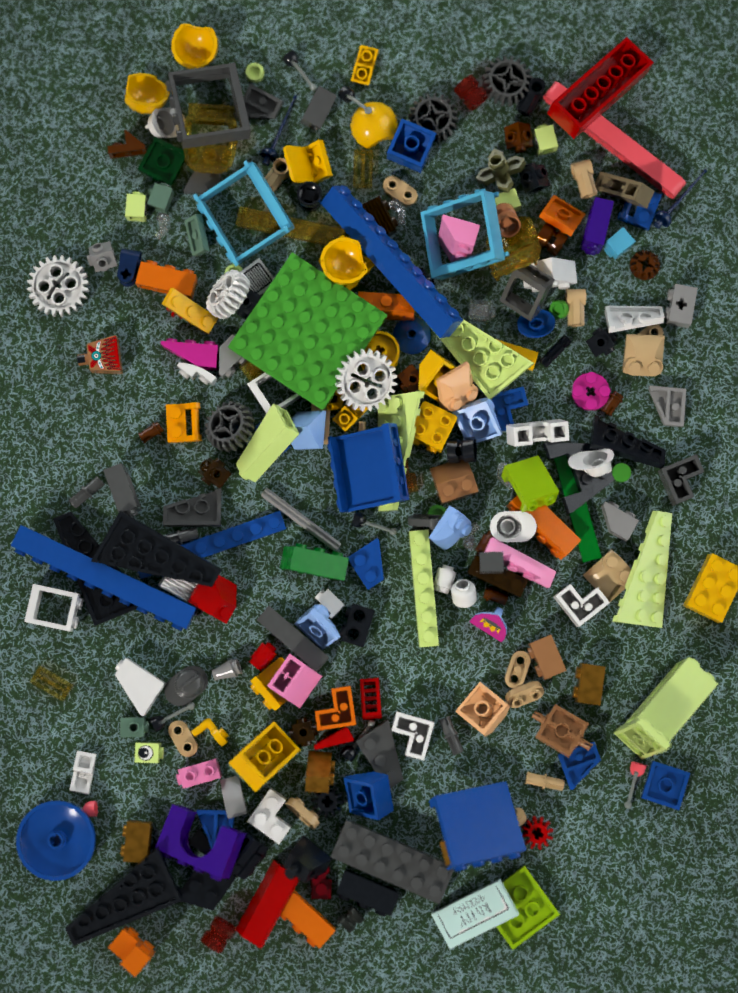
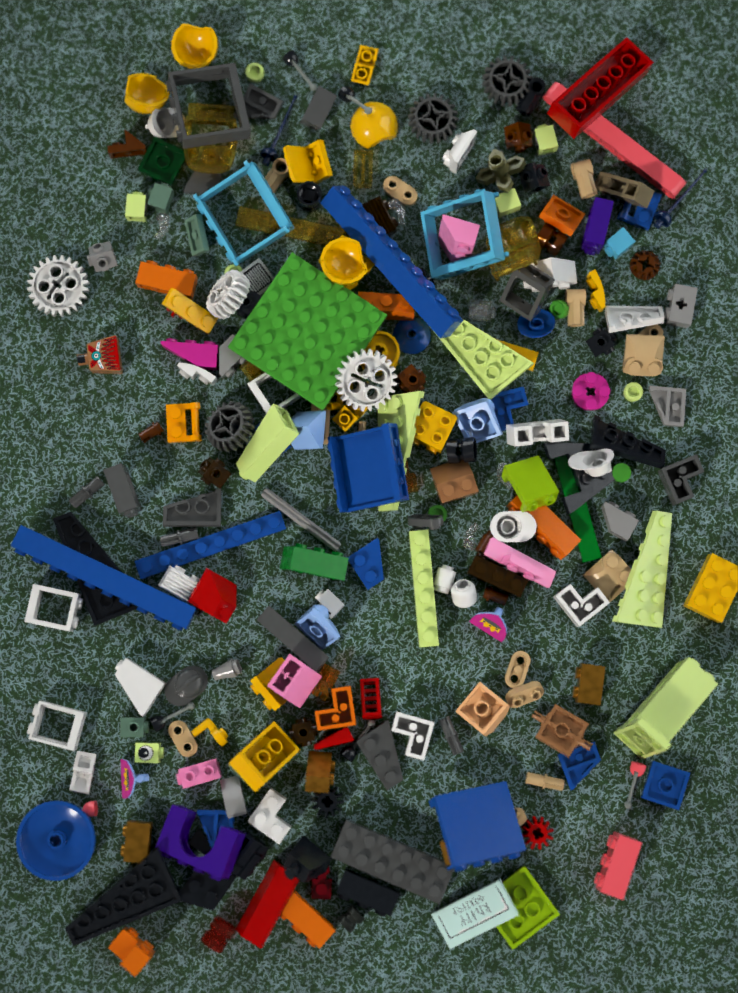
clear yellow tile [30,665,74,701] -> none
black wing [91,511,222,587] -> none
dark blue piece [117,248,142,287] -> none
red brick [249,642,277,671] -> none
tan plate [285,797,320,830] -> none
black brick [339,604,375,647] -> none
blue slope [344,771,394,820] -> none
hinge [351,511,397,535] -> none
blue slope [387,119,437,173] -> none
yellow slope [419,350,457,402] -> none
light blue slope [429,505,472,550] -> none
light nougat slope [436,361,478,412] -> none
clear red wheel [454,75,489,111] -> none
dark grey panel [479,552,504,574] -> none
nougat wheel [496,203,521,238] -> none
medium nougat brick [527,635,567,680] -> none
black axle [540,336,571,367] -> none
reddish brown pin [601,391,624,416] -> none
none -> white window [27,701,87,751]
none -> shield [120,759,149,799]
none -> clear orange plate [312,664,340,701]
none -> white slope [442,130,477,174]
none -> yellow slope [586,269,605,313]
none -> coral brick [594,831,642,900]
none -> yellowish green tile [623,382,643,402]

